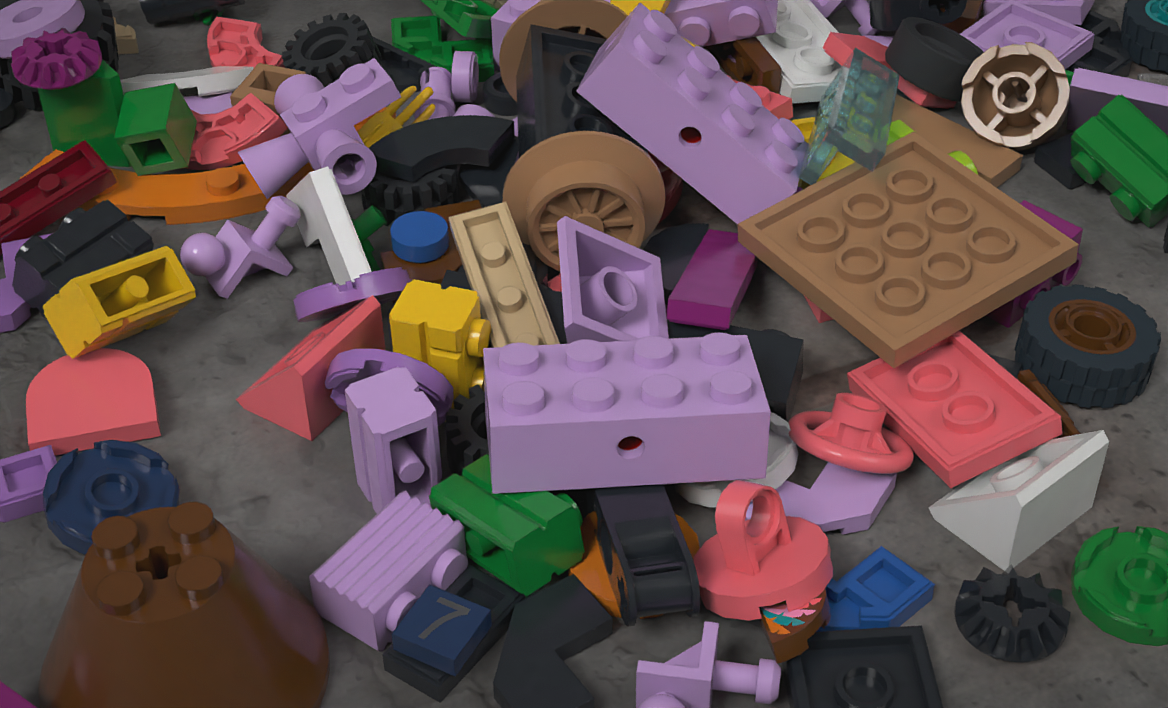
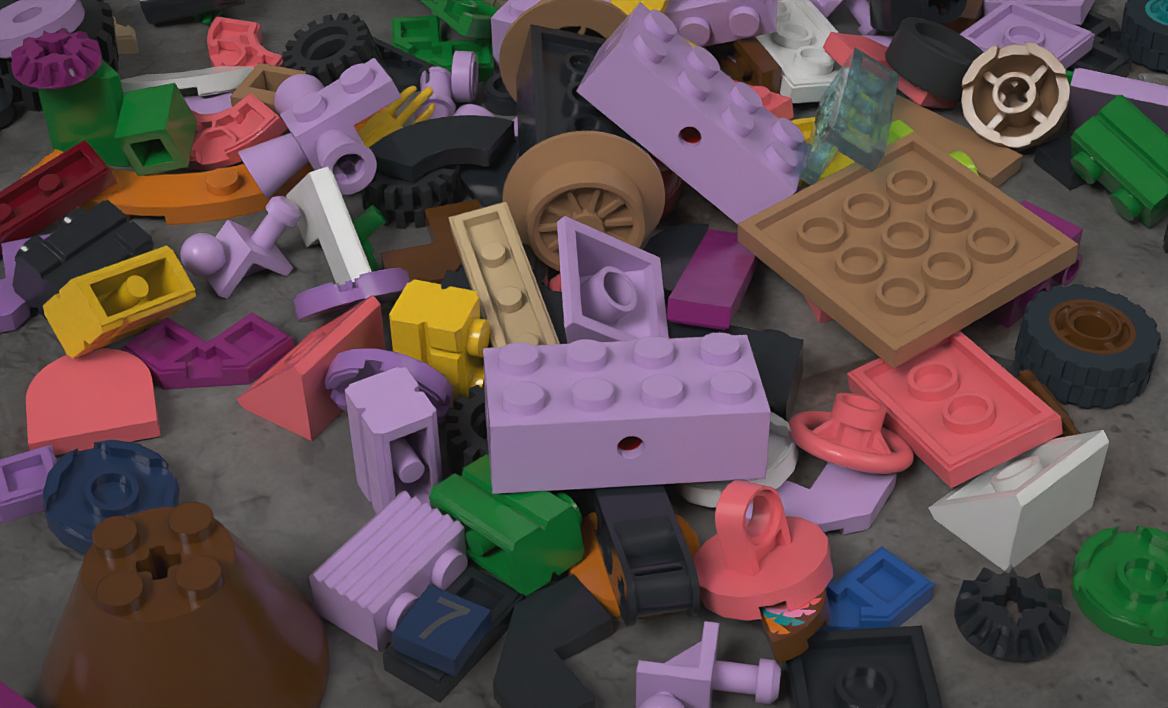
blue tile [390,211,449,263] -> none
none -> magenta tile [121,312,294,390]

